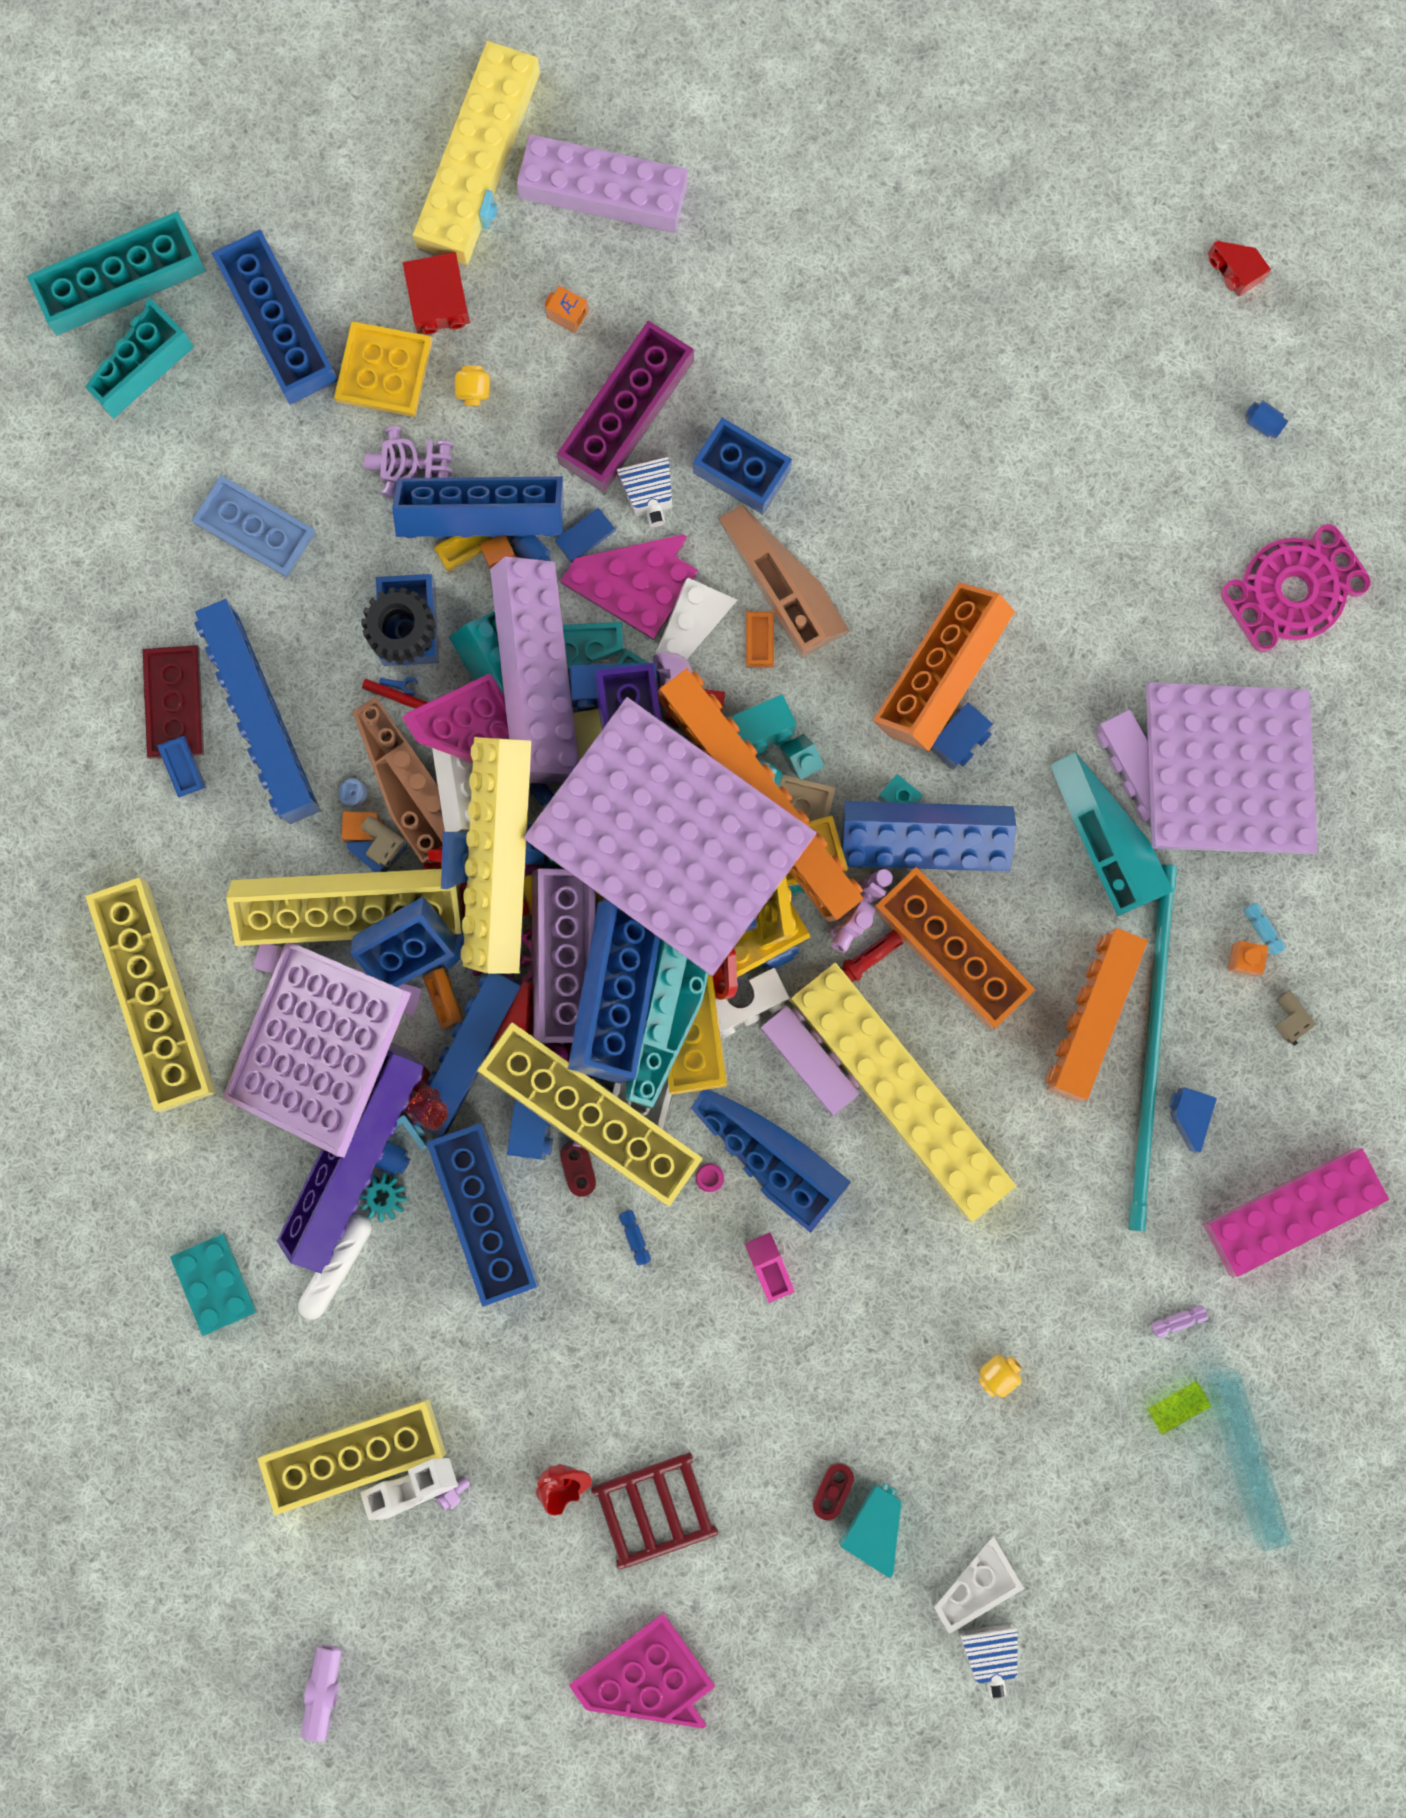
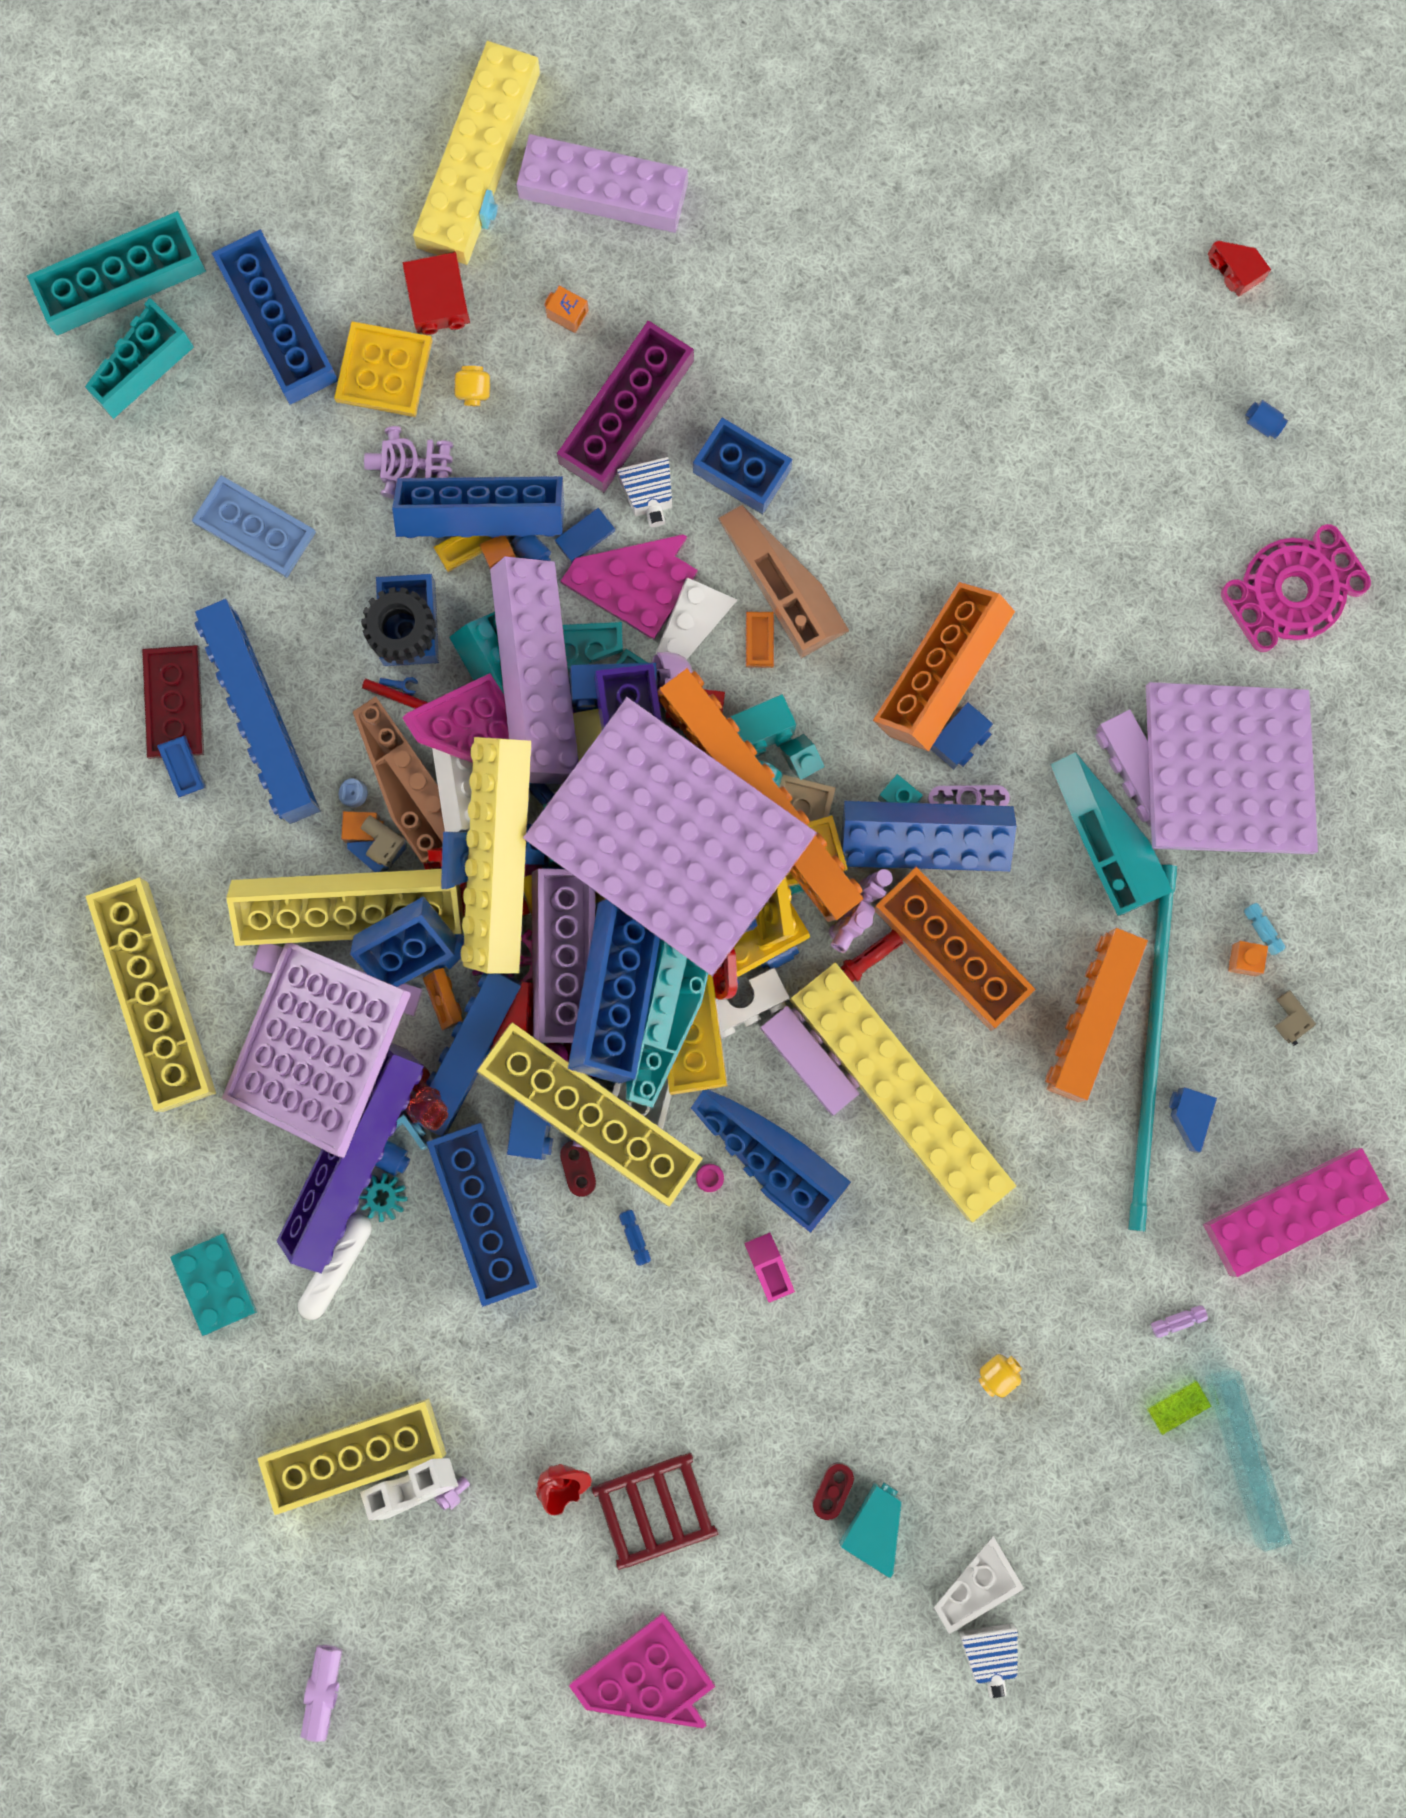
none -> lavender beam [927,785,1010,806]

